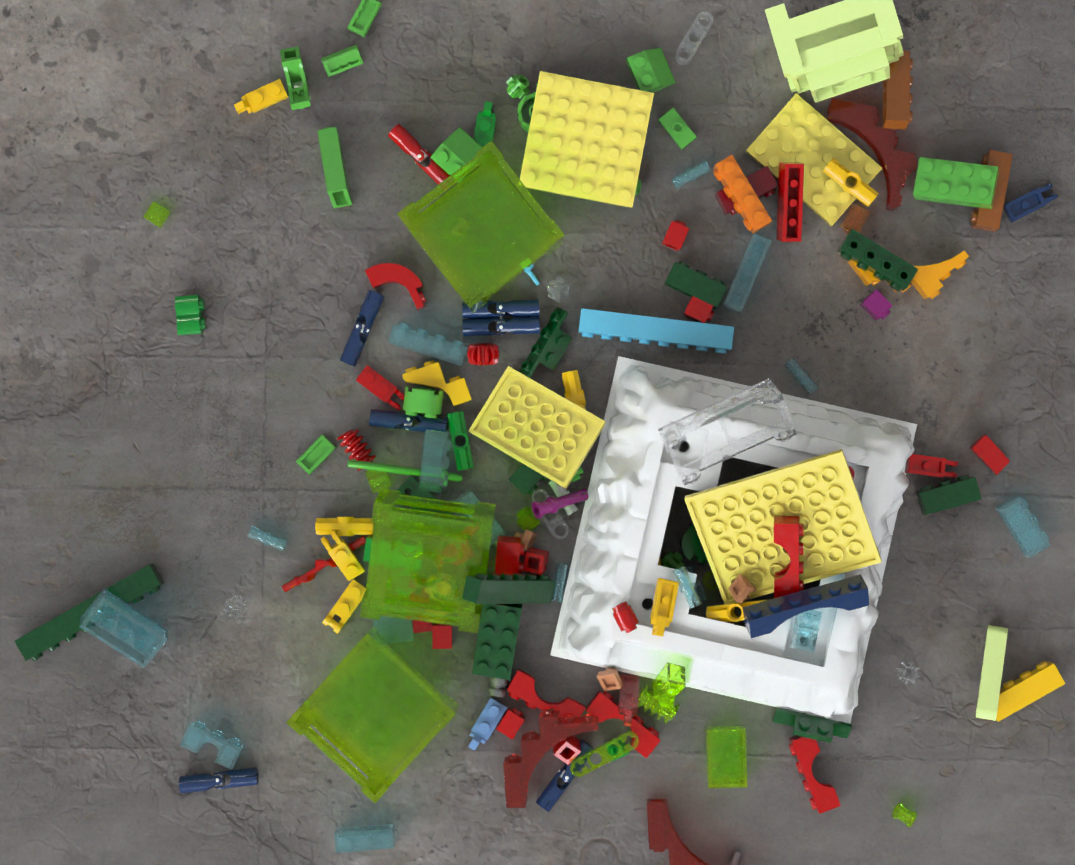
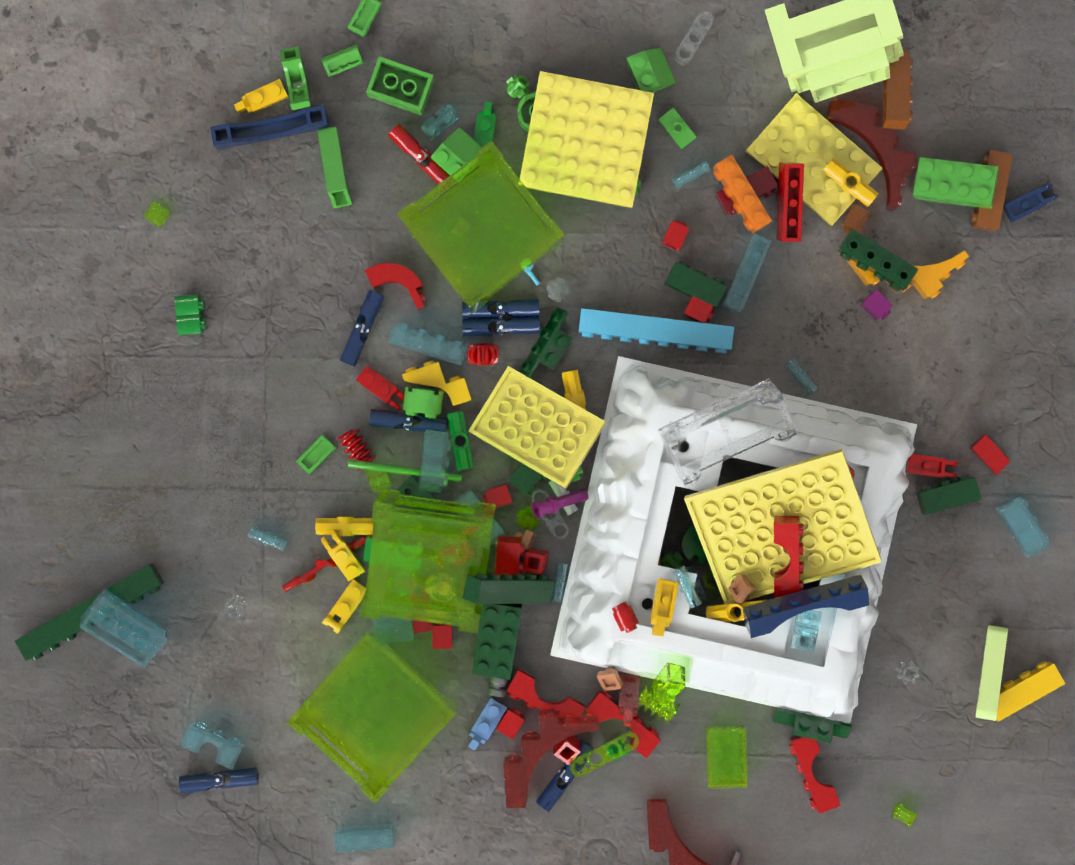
none -> dark blue arch [210,105,330,150]
none -> bright green brick [366,56,435,116]
none -> clear light blue hinge [420,103,459,141]
none -> red brick [482,484,513,509]

